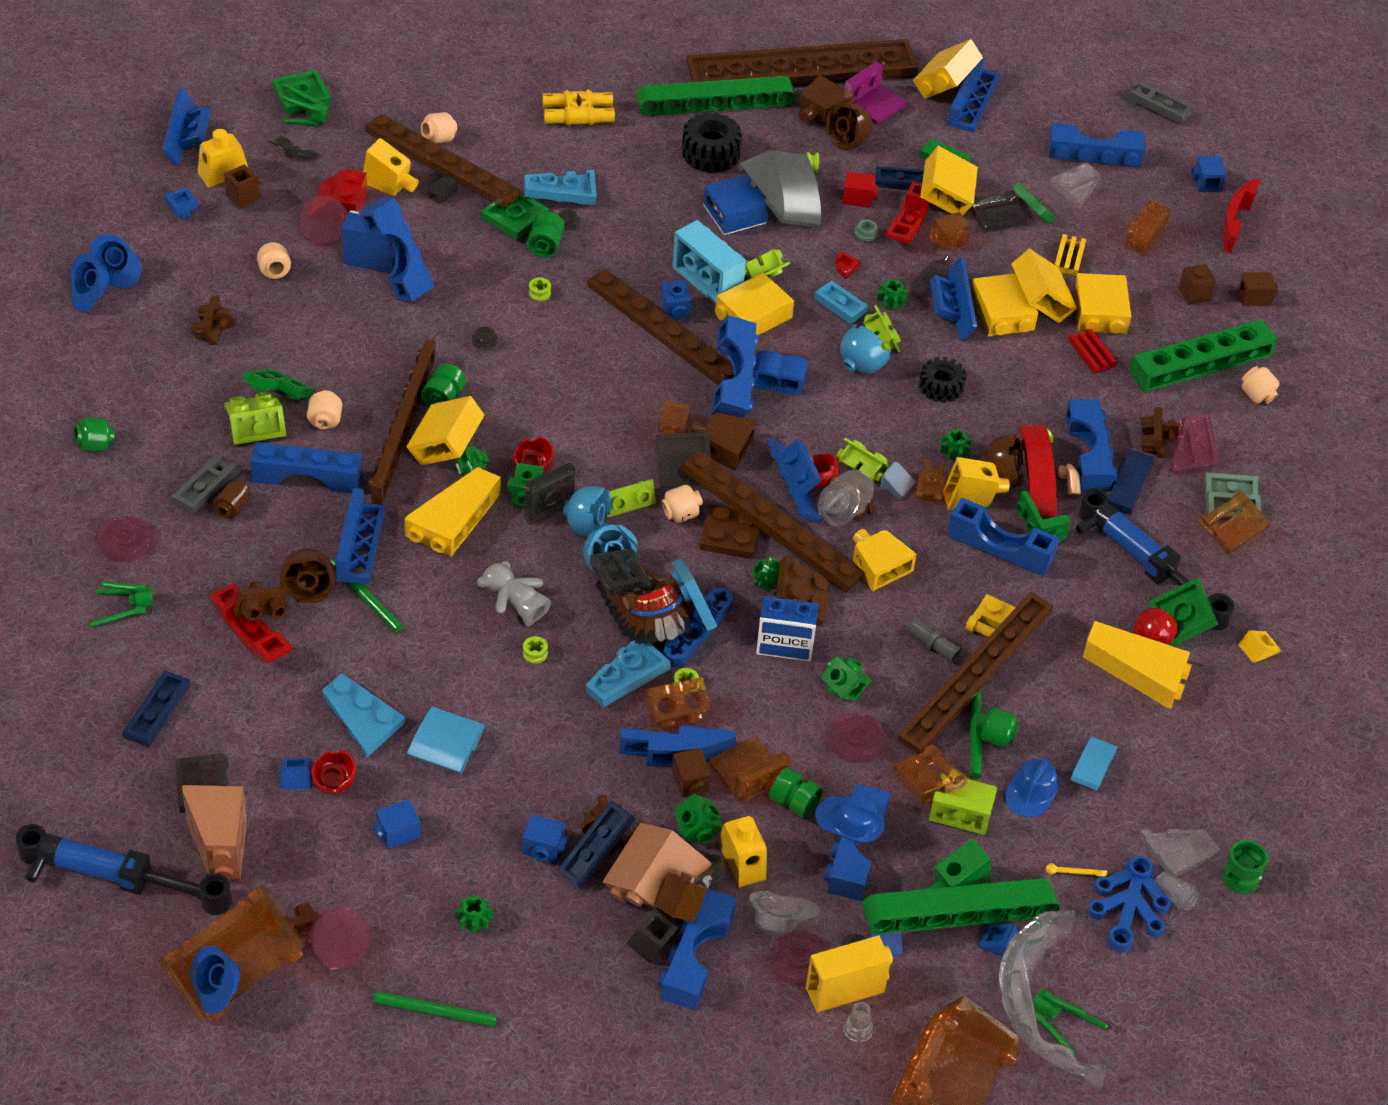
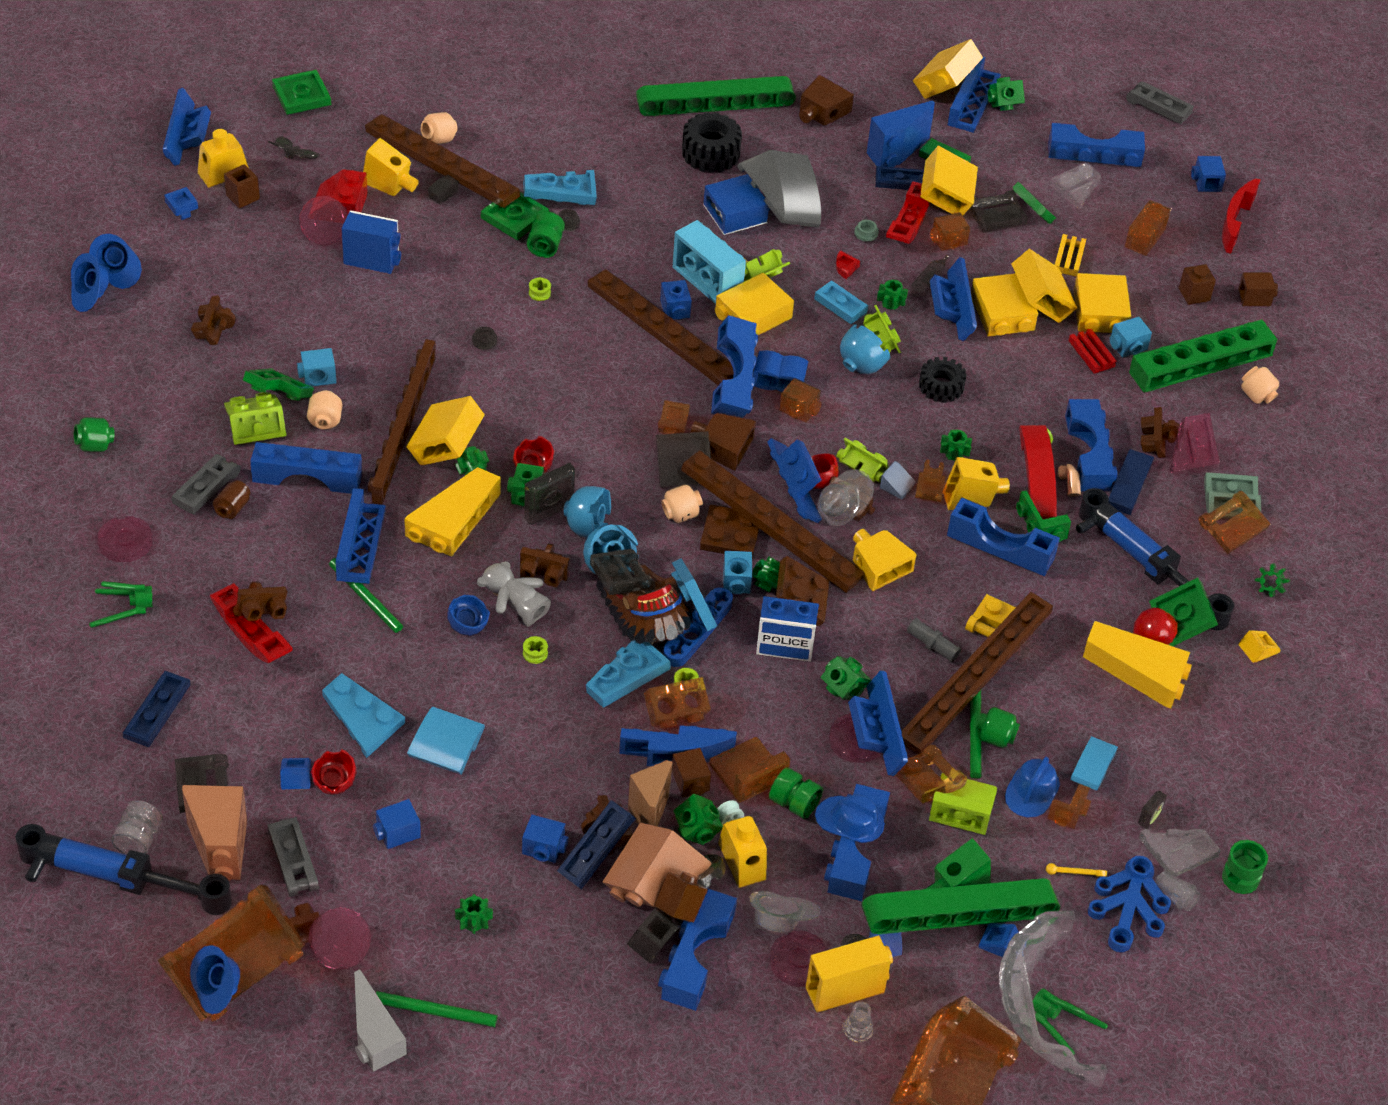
light nougat head [257,242,291,279] -> none
green plant [279,83,329,127] -> none
reddish brown cylinder [280,548,335,603] -> none
blue arch [358,198,434,301] -> none
green wheel [421,364,466,408] -> none
yellow pin [543,89,615,126] -> none
lime hinge [606,479,656,518] -> none
reddish brown plate [687,39,918,84] -> none
lime bush [806,152,819,174] -> none
reddish brown cylinder [826,102,872,149] -> none
red brick [842,171,879,208] -> none
magenta bracket [845,62,907,124] -> none
reddish brown cylinder [981,434,1024,487] -> none
none -> clear wheel [111,801,163,855]
none -> dark grey plate [267,817,319,897]
none -> dark azure brick [297,348,336,386]
none -> light grey slope [354,969,407,1072]
none -> blue hair [447,595,490,636]
none -> reddish brown hips [520,543,570,588]
none -> medium nougat slope [628,760,672,827]
none -> light aqua bush [717,800,744,826]
none -> dark azure brick [723,551,752,594]
none -> clear orange brick [779,378,822,423]
none -> blue bracket [848,671,908,776]
none -> blue slope [867,100,935,167]
none -> green brick [988,77,1025,111]
none -> clear orange bracket [1048,784,1092,829]
none -> dark azure brick [1110,317,1152,358]
none -> clear smoke tile [1138,790,1167,829]
none -> green gear [1255,563,1290,597]

